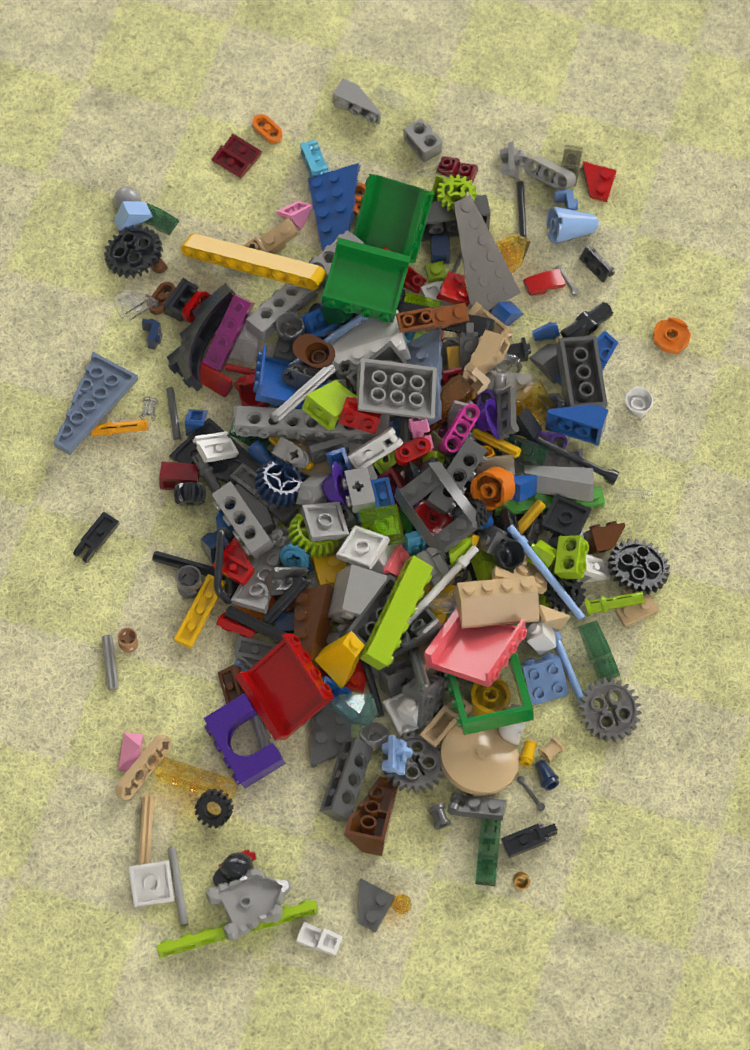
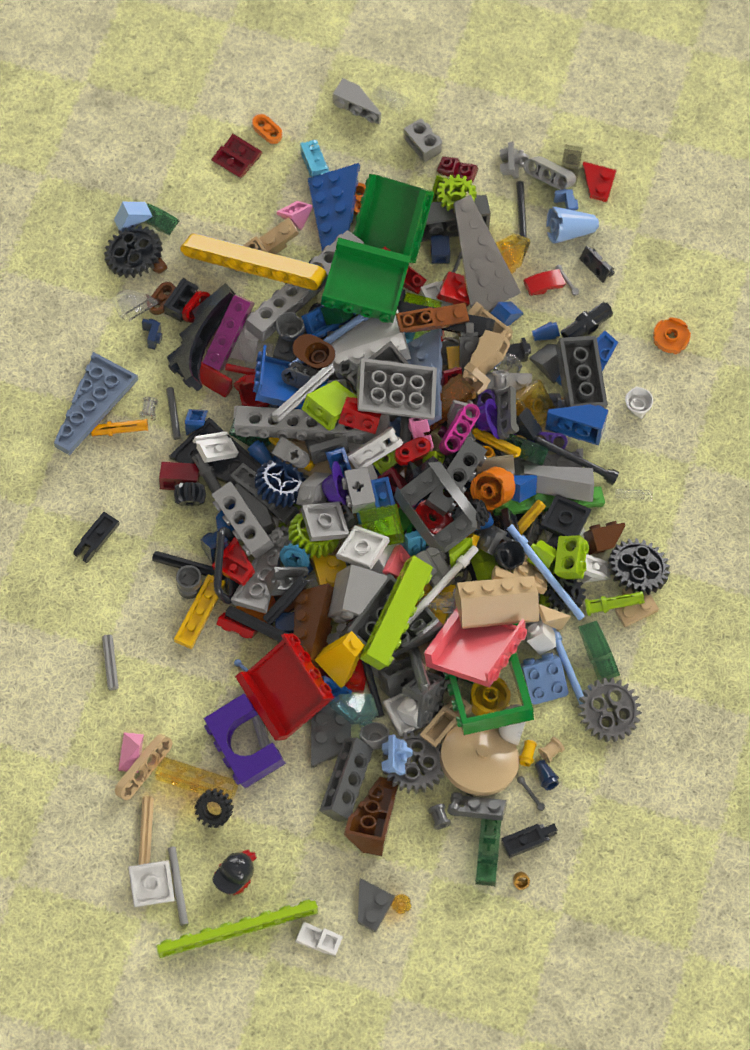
light grey hair [112,187,141,210] -> none
medium nougat wheel [118,628,138,653] -> none
light grey shield [205,868,292,941] -> none
reddish brown slope [217,665,247,704] -> none
dark grey wing [234,636,277,668] -> none
lime plate [425,261,446,283] -> none

